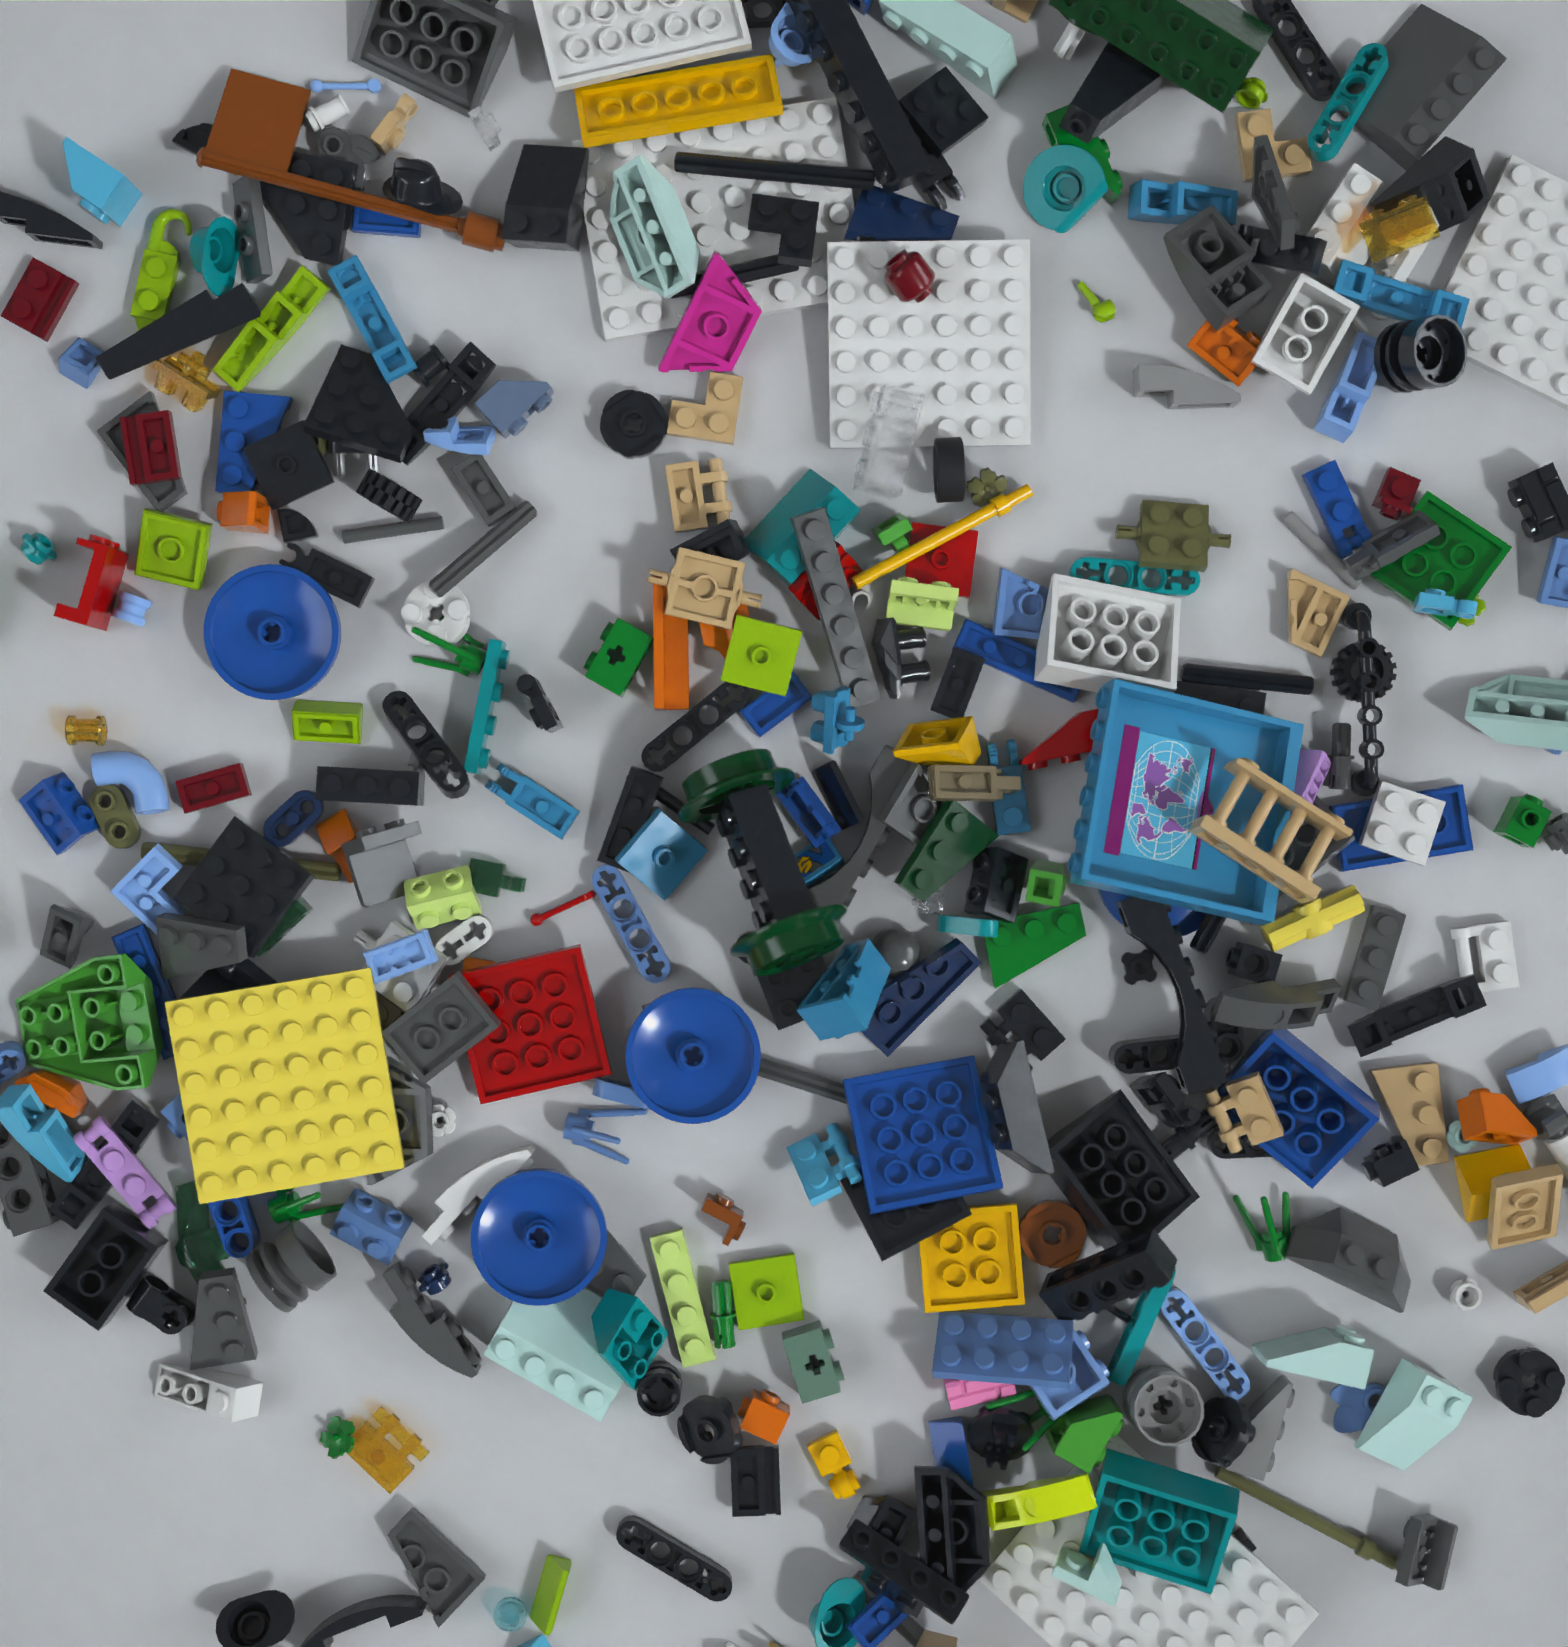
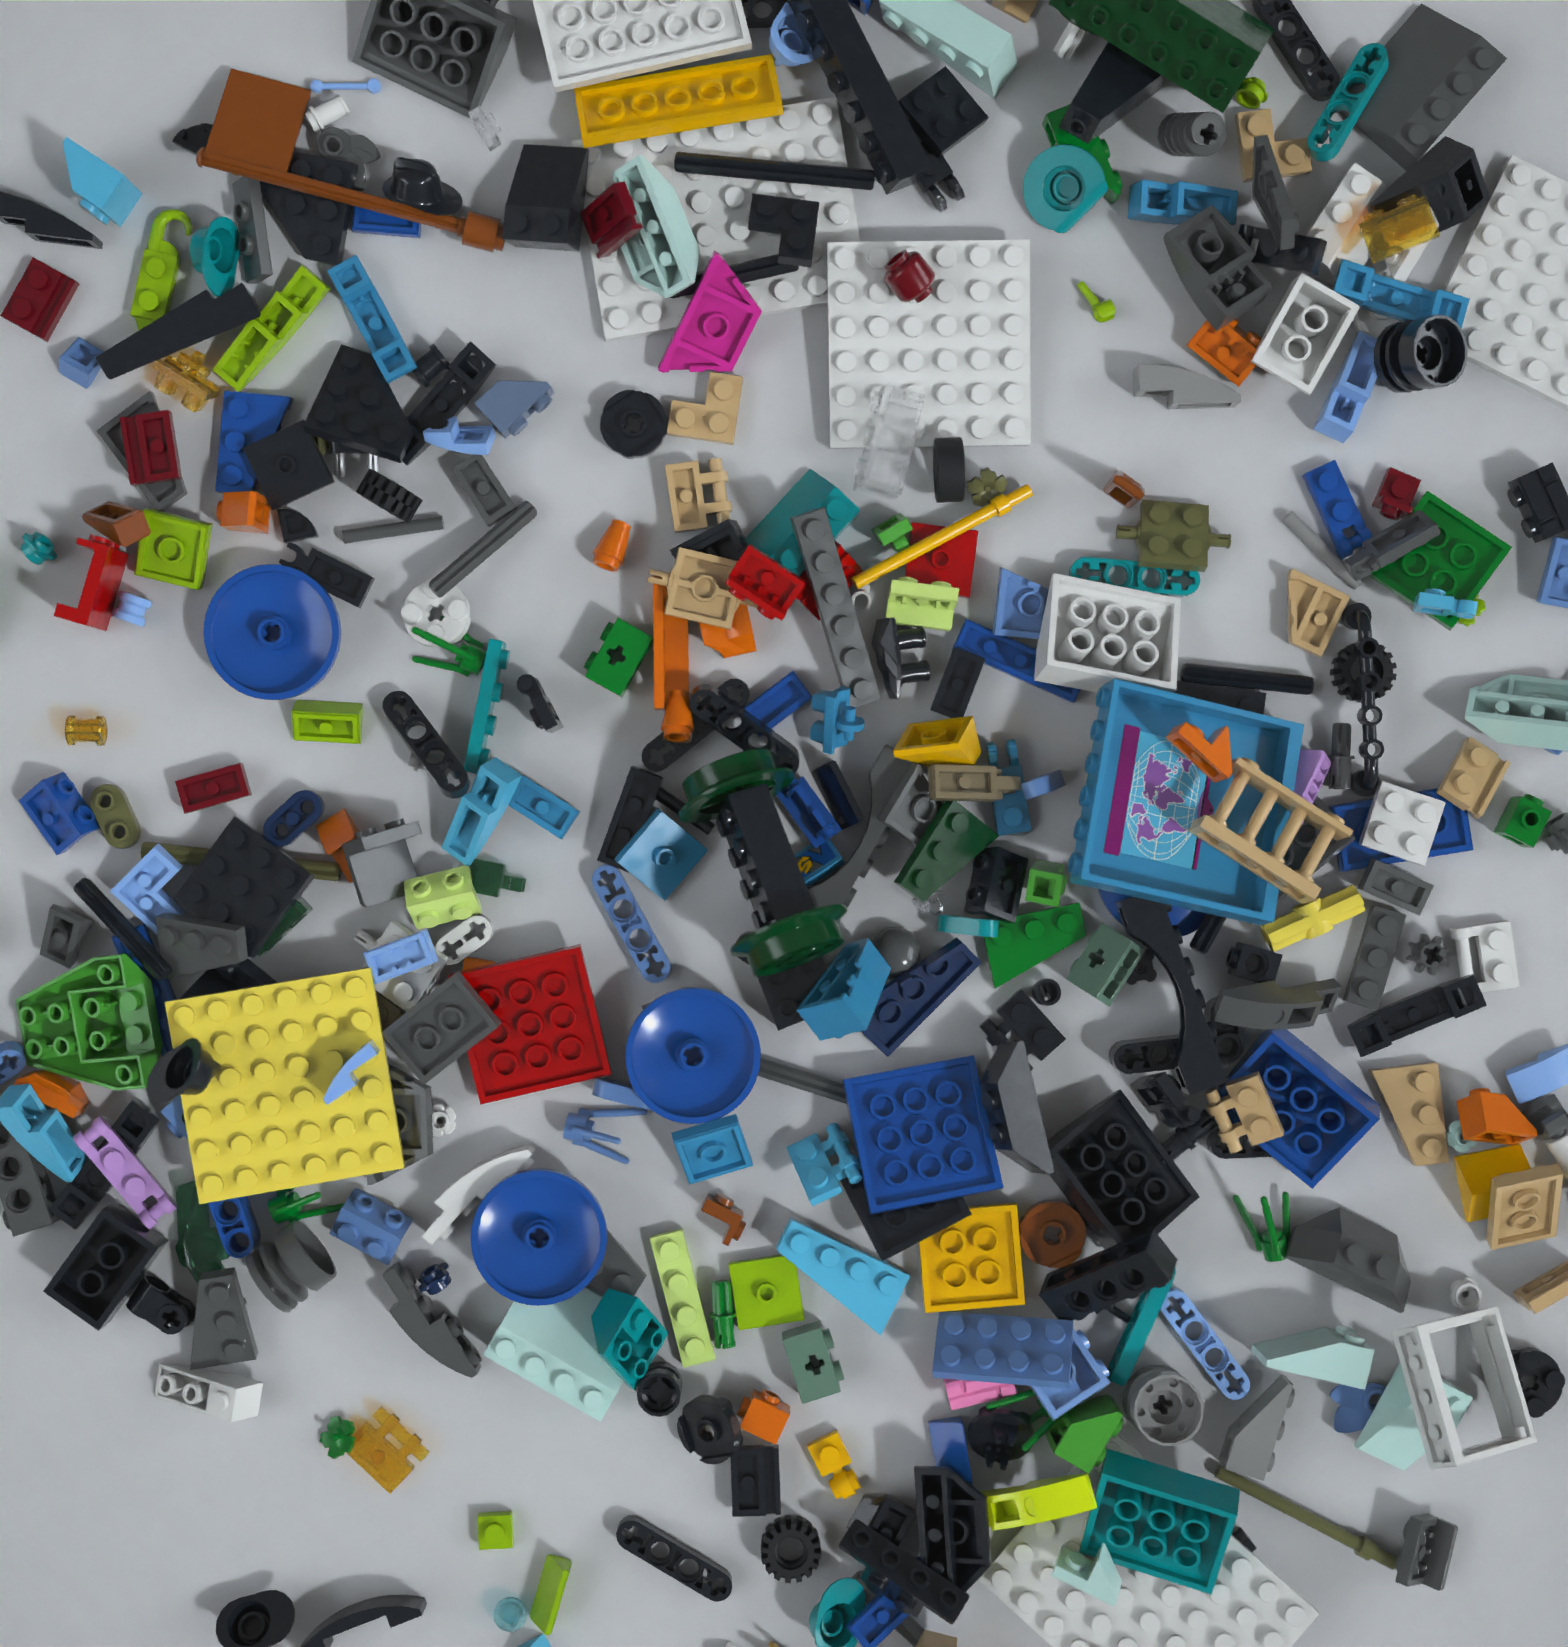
light blue cylinder [91,751,170,815] -> none
black arch [315,766,425,806] -> none
tan plate [370,93,419,155] -> none
dark grey wing [388,1507,486,1628] -> none
red hinge [530,890,595,926] -> none
lime plate [720,614,803,696] -> none
dark blue wing [844,186,960,241] -> none
red slope [1019,709,1099,771] -> none
black plate [1191,1396,1256,1468] -> none
black brick [1361,1135,1420,1187] -> none
none -> black axle [73,878,172,981]
none -> dark orange slope [82,501,151,547]
none -> black piece [146,1038,221,1104]
none -> light blue slope [323,1039,380,1105]
none -> medium azure slope [441,757,522,866]
none -> lime plate [477,1511,514,1550]
none -> dark red plate [580,181,643,258]
none -> orange cone [592,519,631,572]
none -> orange cone [661,690,694,742]
none -> dark azure plate [671,1114,753,1185]
none -> black beam [690,684,800,773]
none -> red bracket [725,543,806,621]
none -> black tyre [761,1515,821,1584]
none -> medium azure wing [776,1217,910,1335]
none -> medium blue beam [1020,770,1066,800]
none -> black hinge [1032,979,1061,1006]
none -> sand green brick [1066,923,1146,1007]
none -> dark orange slope [1103,470,1145,509]
none -> dark grey piece [1158,112,1227,157]
none -> orange slope [1165,722,1233,783]
none -> dark grey plate [1357,858,1434,916]
none -> white window [1392,1306,1537,1470]
none -> dark grey gear [1406,933,1451,975]
none -> tan plate [1436,736,1511,819]

